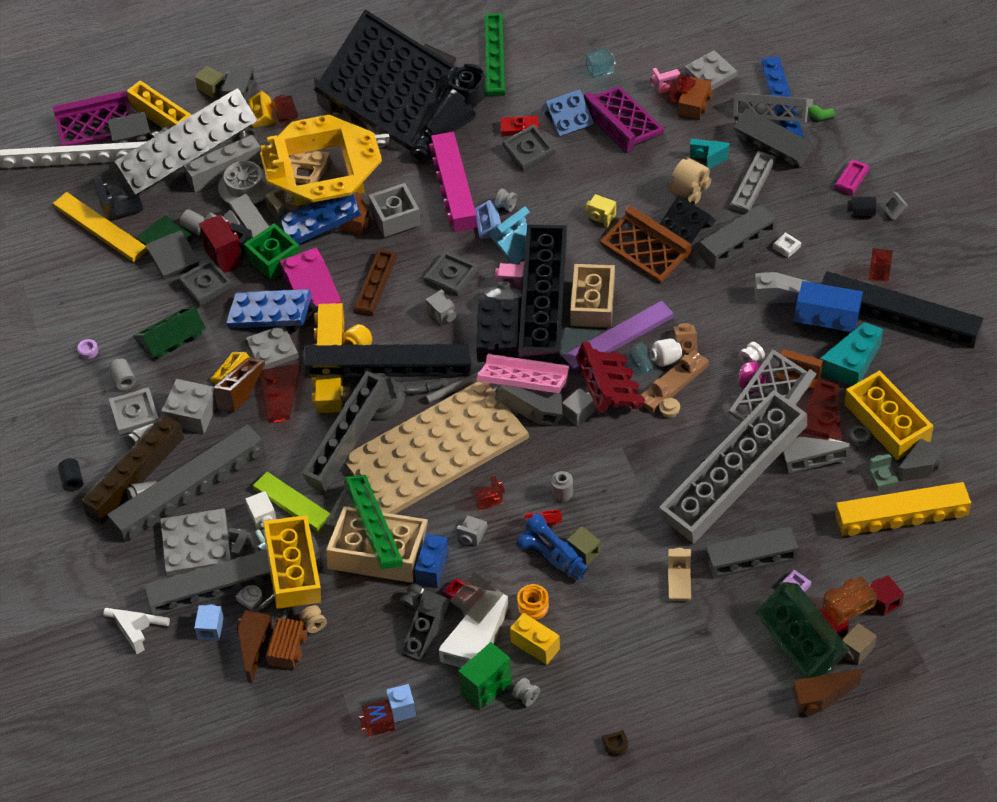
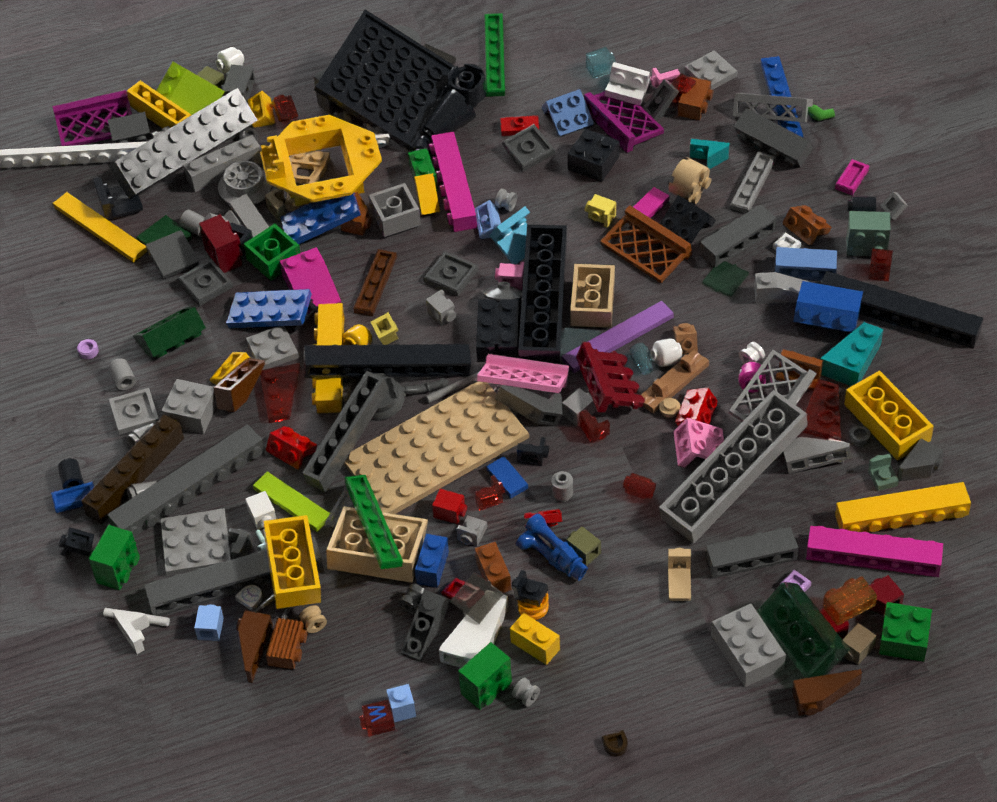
none -> blue tile [51,481,94,513]
none -> black bracket [58,527,94,556]
none -> green brick [89,525,140,590]
none -> lime slope [156,62,225,115]
none -> white head [216,47,244,73]
none -> red bracket [266,426,317,469]
none -> light yellow brick [371,312,399,345]
none -> green brick [408,148,438,191]
none -> yellow slope [414,173,440,215]
none -> red brick [432,489,467,524]
none -> dark orange brick [475,542,511,593]
none -> blue tile [486,456,528,499]
none -> black bracket [511,570,549,606]
none -> black bracket [517,437,549,466]
none -> black brick [567,129,619,182]
none -> clear red bracket [579,409,610,443]
none -> white bracket [604,62,650,106]
none -> clear red brick [623,473,656,499]
none -> dark pink tile [633,187,670,218]
none -> dark grey slope [643,79,679,121]
none -> bright pink bracket [673,418,724,468]
none -> red bracket [675,388,718,426]
none -> clear green piece [703,261,749,297]
none -> light grey brick [711,604,786,687]
none -> medium blue brick [775,247,837,281]
none -> dark orange bracket [783,205,832,245]
none -> dark pink brick [806,526,943,577]
none -> sand green brick [846,211,890,257]
none -> green brick [879,602,932,662]

